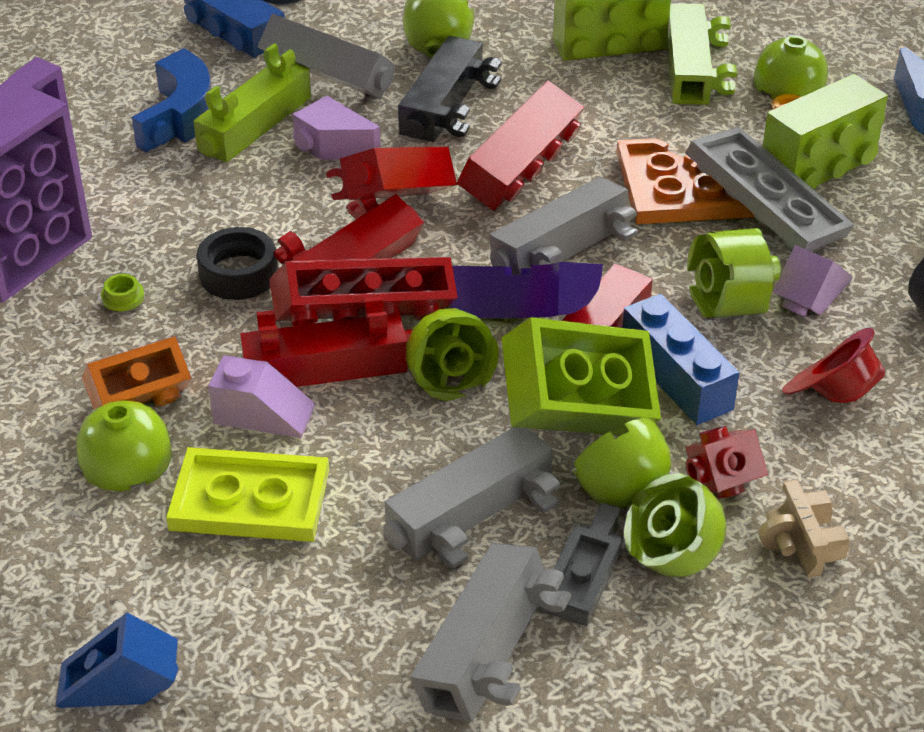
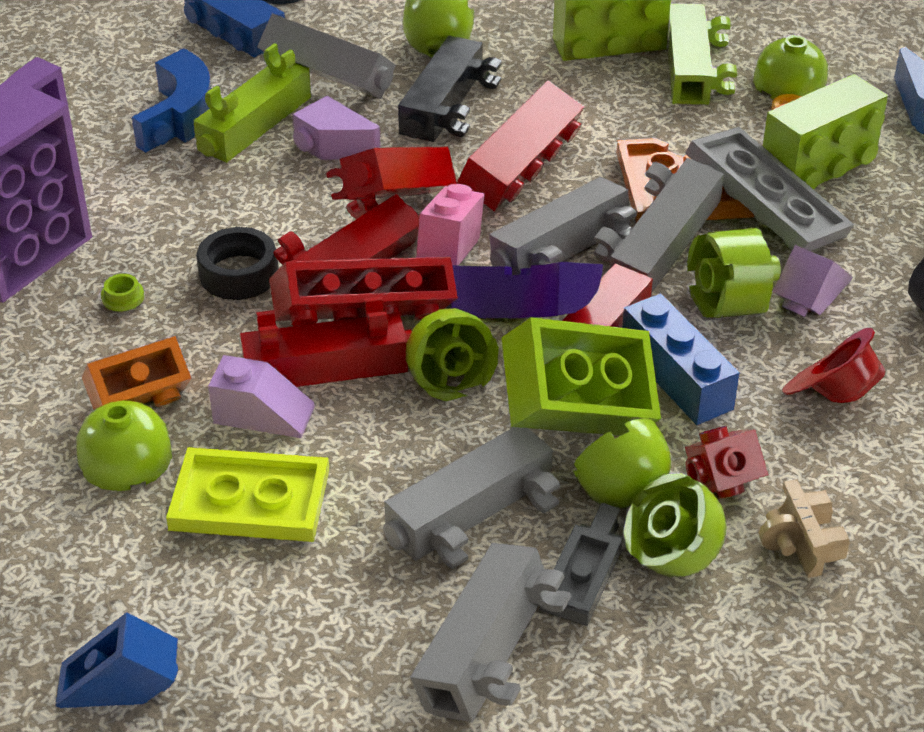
none -> bright pink brick [416,184,484,265]
none -> light grey brick [594,158,724,292]

